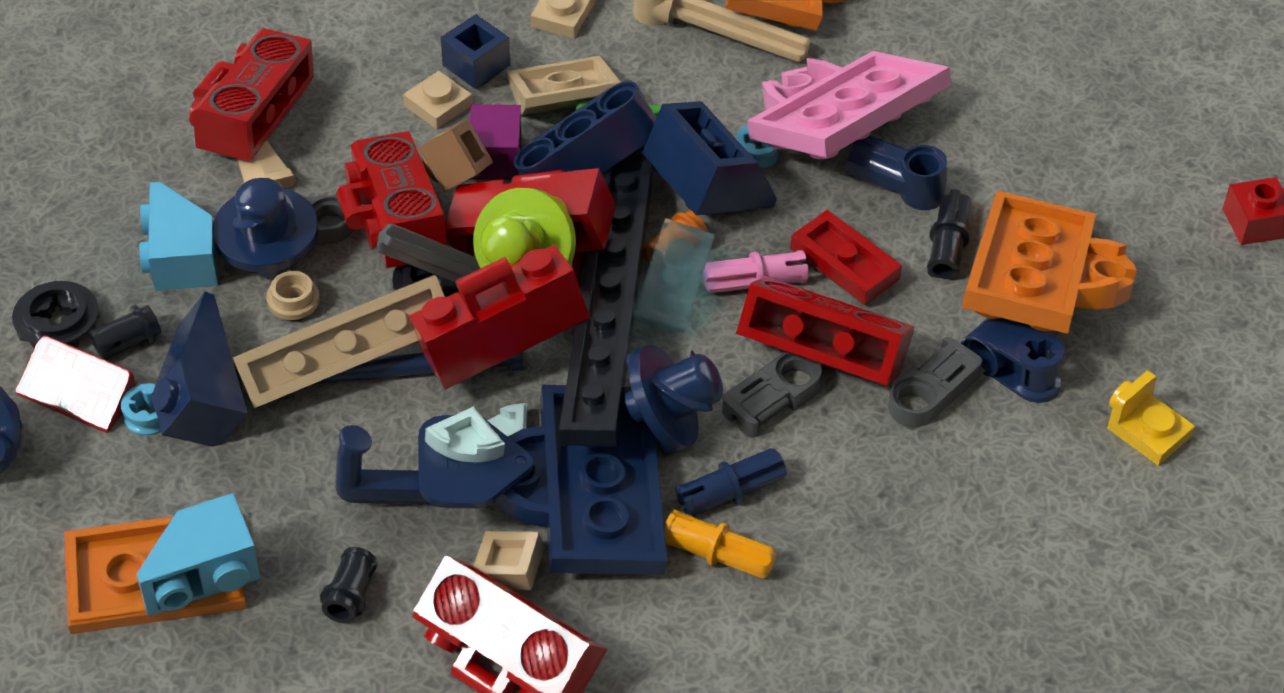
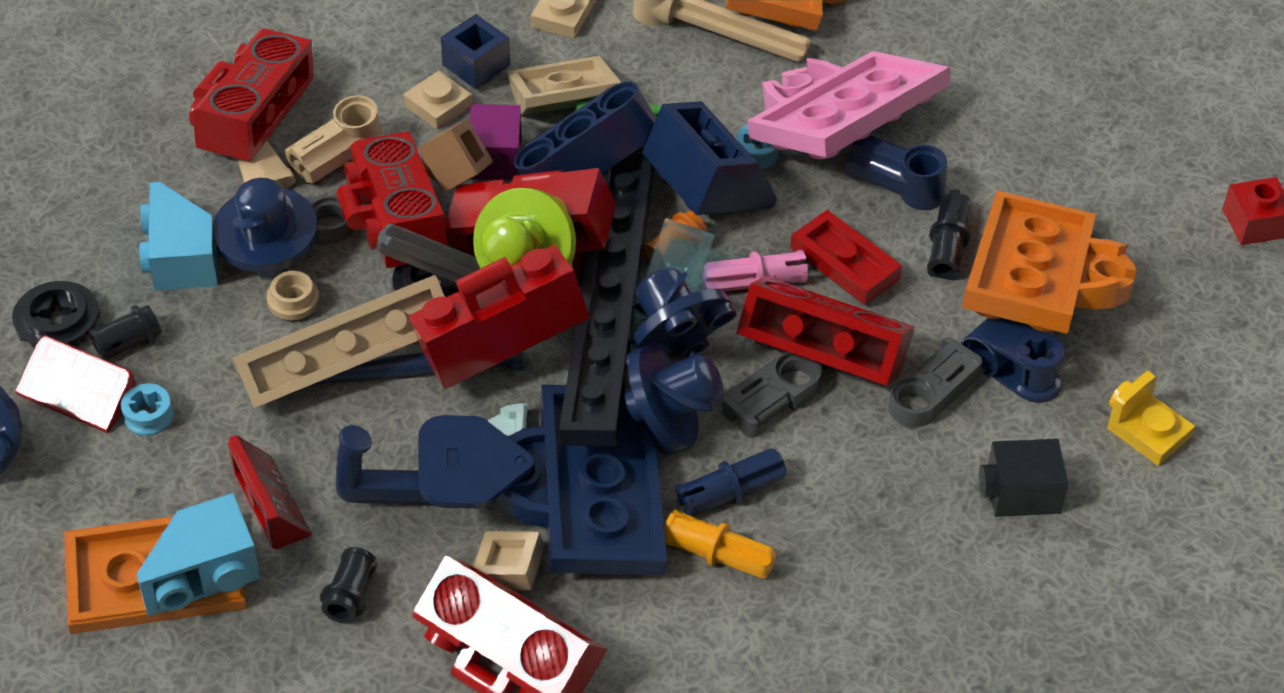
dark blue slope [152,292,248,447] -> none
light aqua tile [425,407,505,463] -> none
none -> red slope [227,435,312,550]
none -> tan piece [285,95,383,184]
none -> dark blue plate [631,268,736,359]
none -> black brick [979,438,1069,517]

